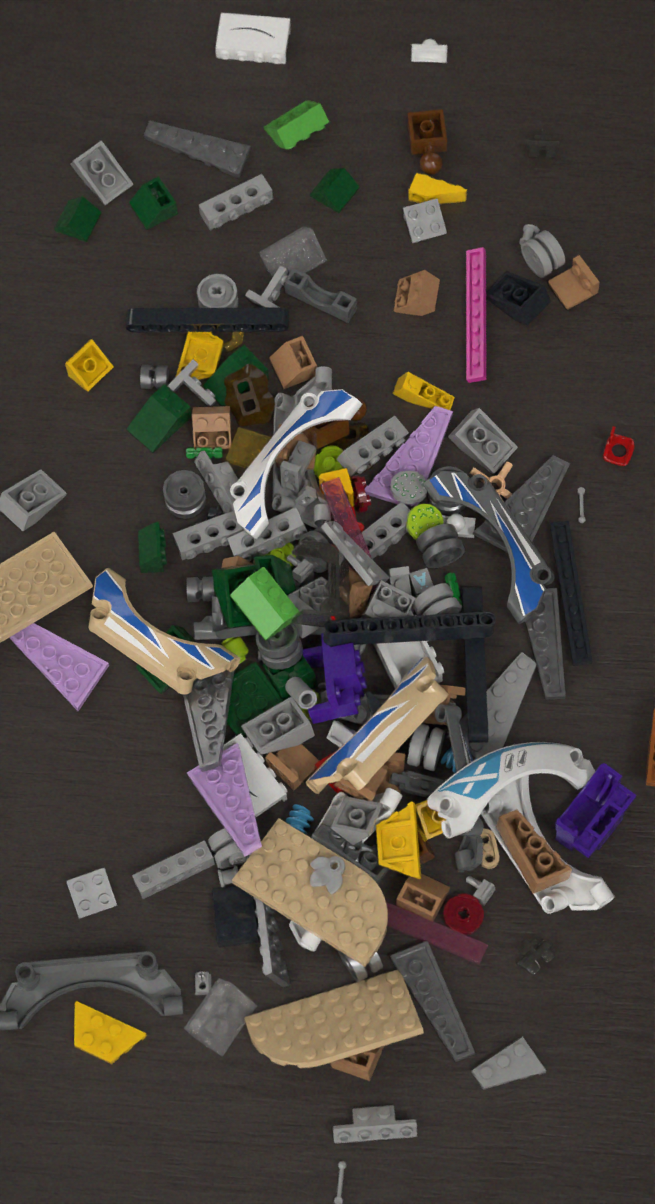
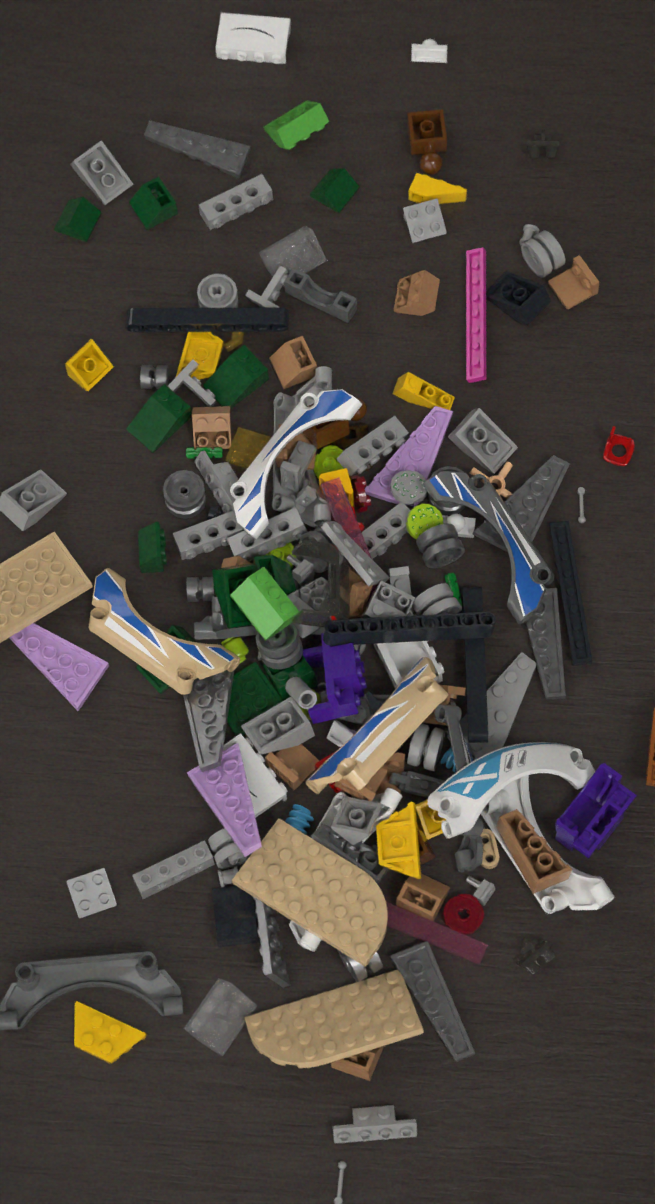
light grey piece [195,971,211,995] -> none
dark brown piece [224,364,275,426] -> none
light grey plate [310,856,346,894] -> none
light grey brick [409,568,434,598] -> none
light grey wing [472,1037,546,1089] -> none

